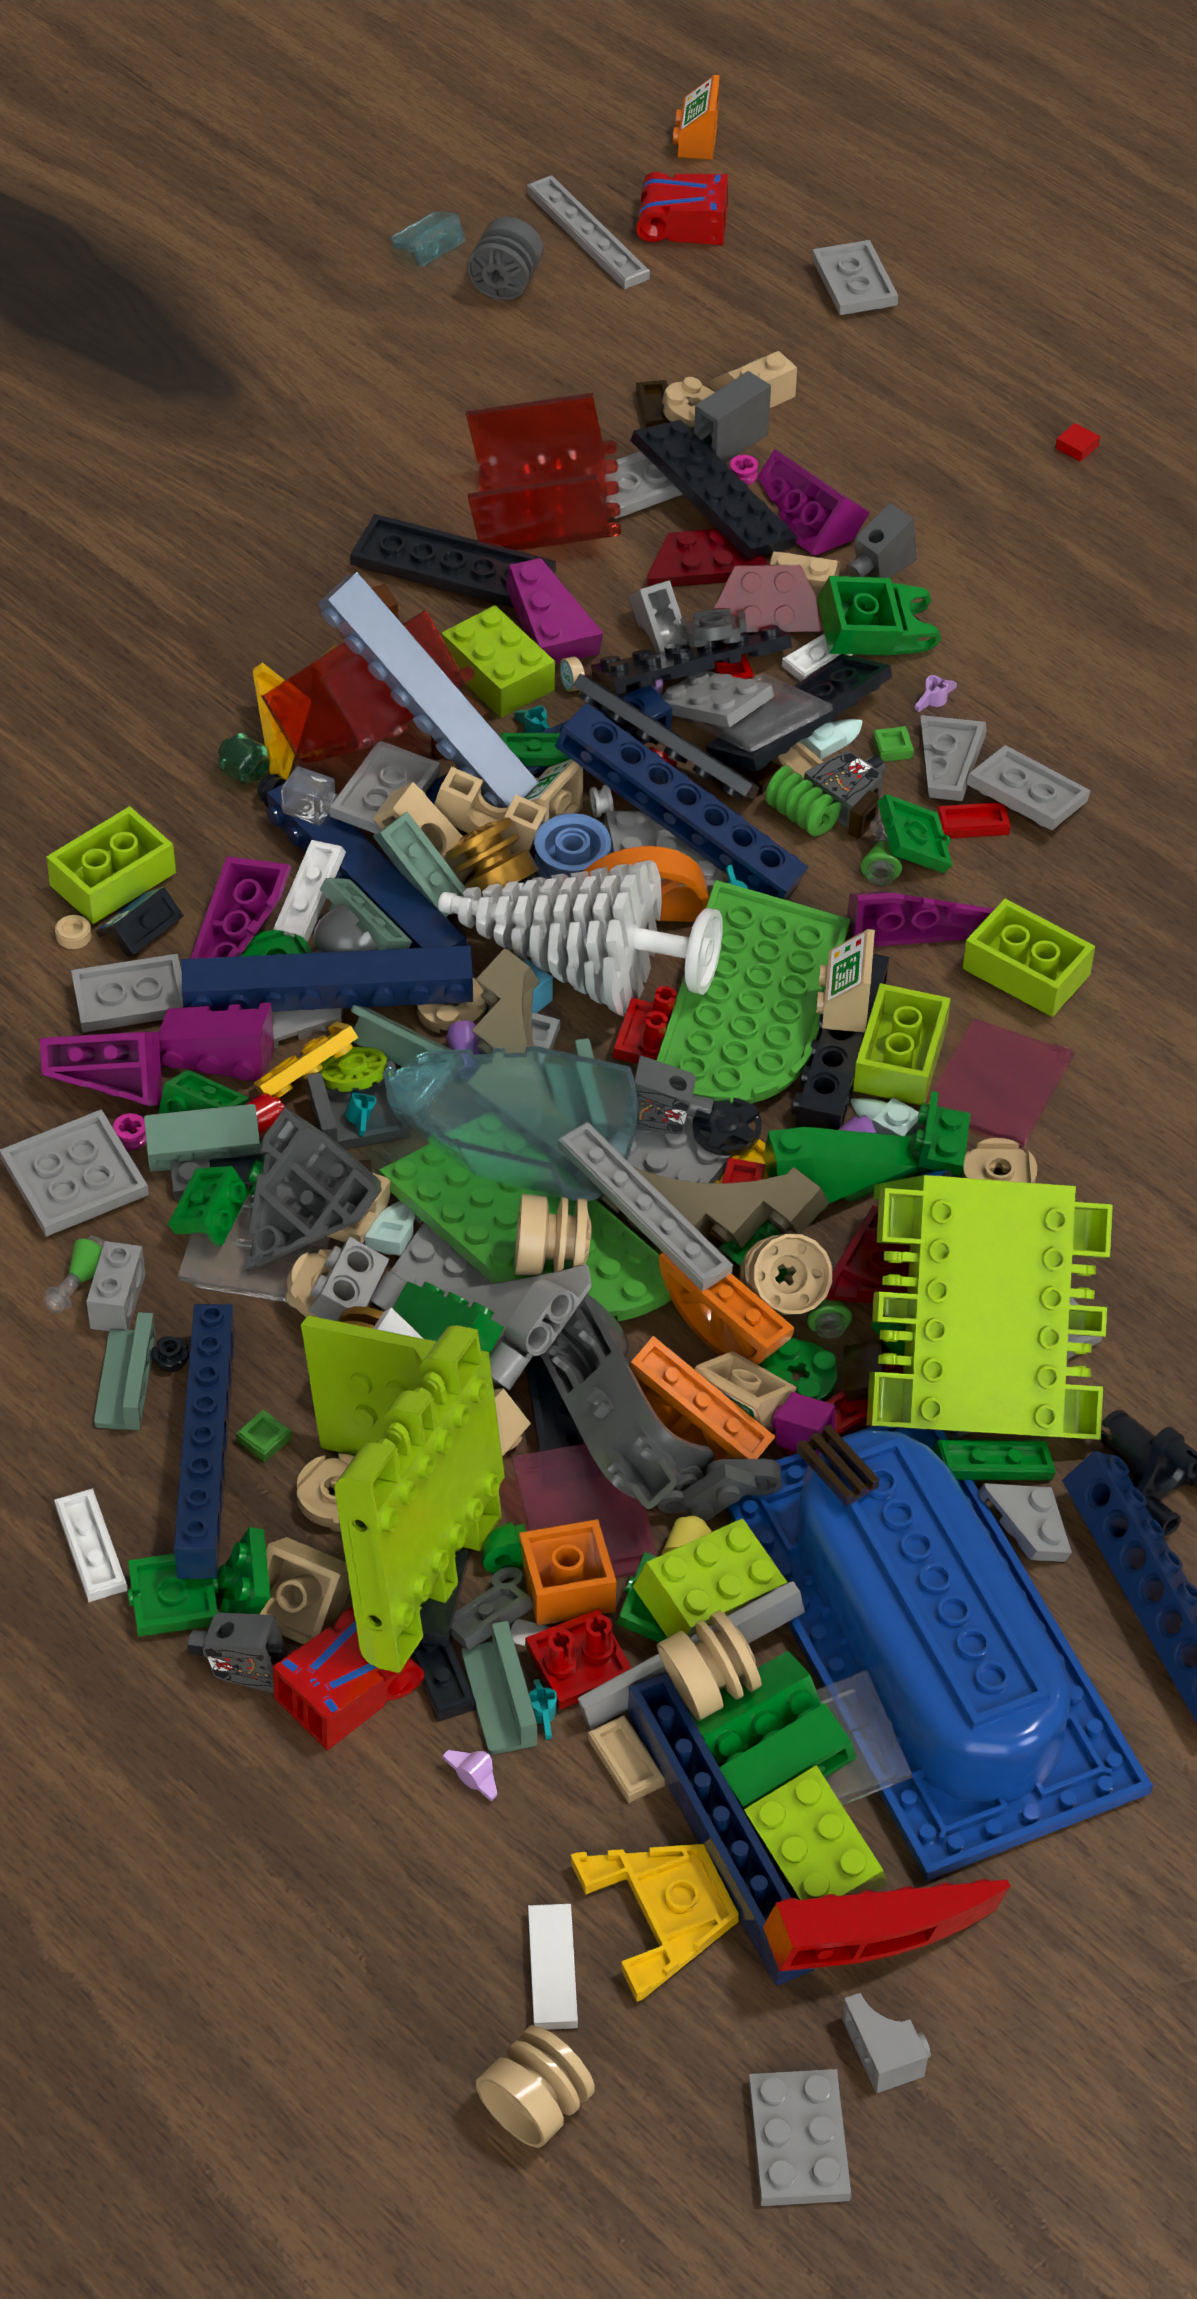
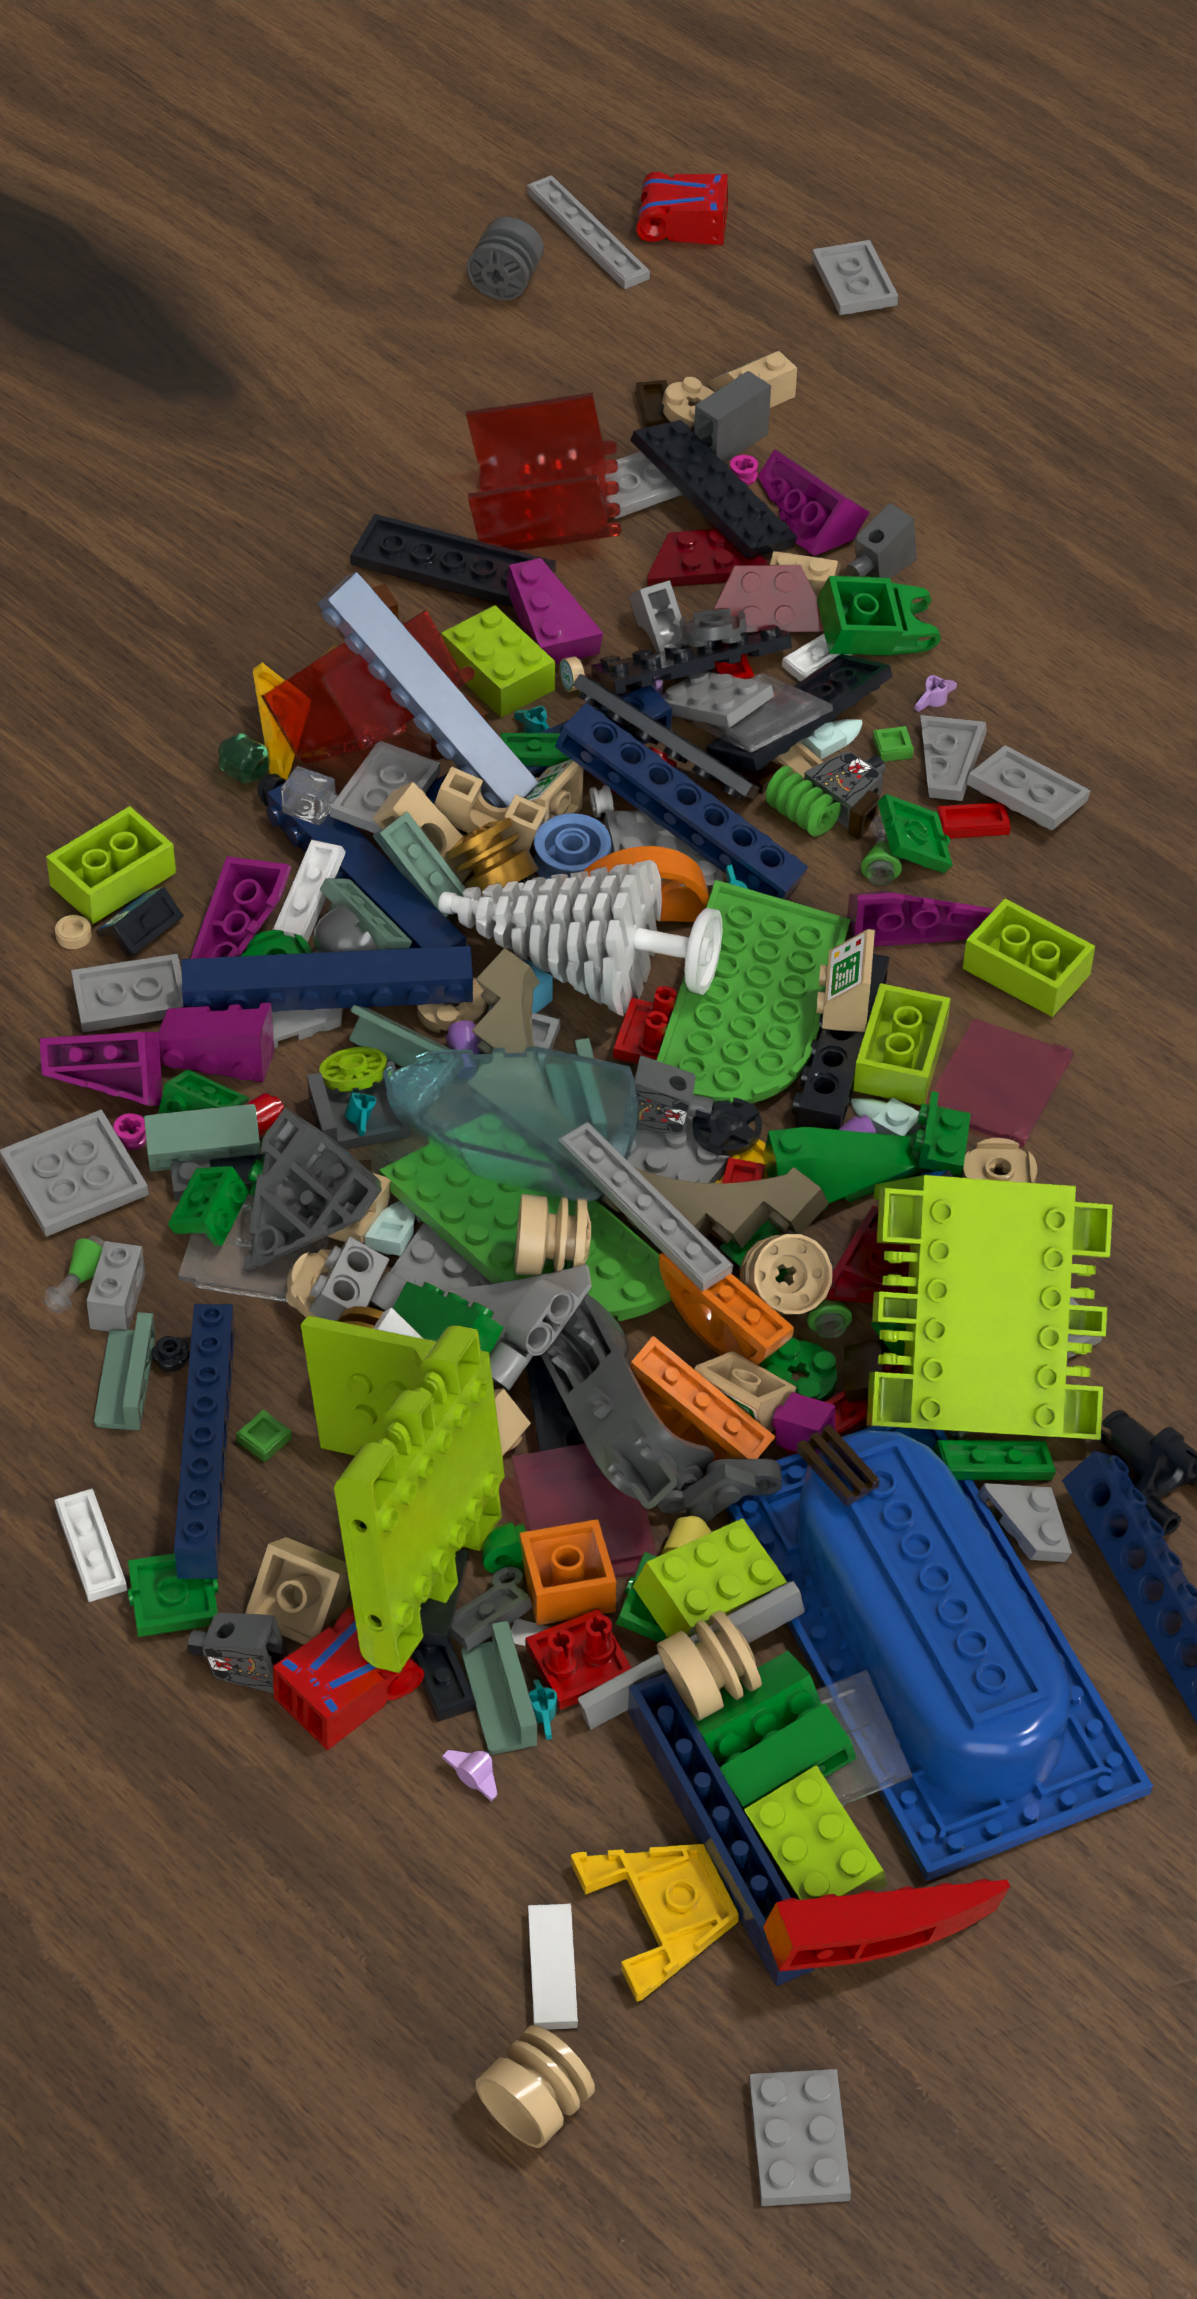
green plate [217,1527,270,1614] -> none
yellow wing [253,1021,359,1098] -> none
tan plate [297,1454,354,1532] -> none
clear light blue bracket [391,211,466,266] -> none
tan tile [588,1715,665,1804] -> none
orange slope [673,75,720,160] -> none
light grey arch [842,1993,931,2094] -> none
red tile [1055,423,1100,462] -> none

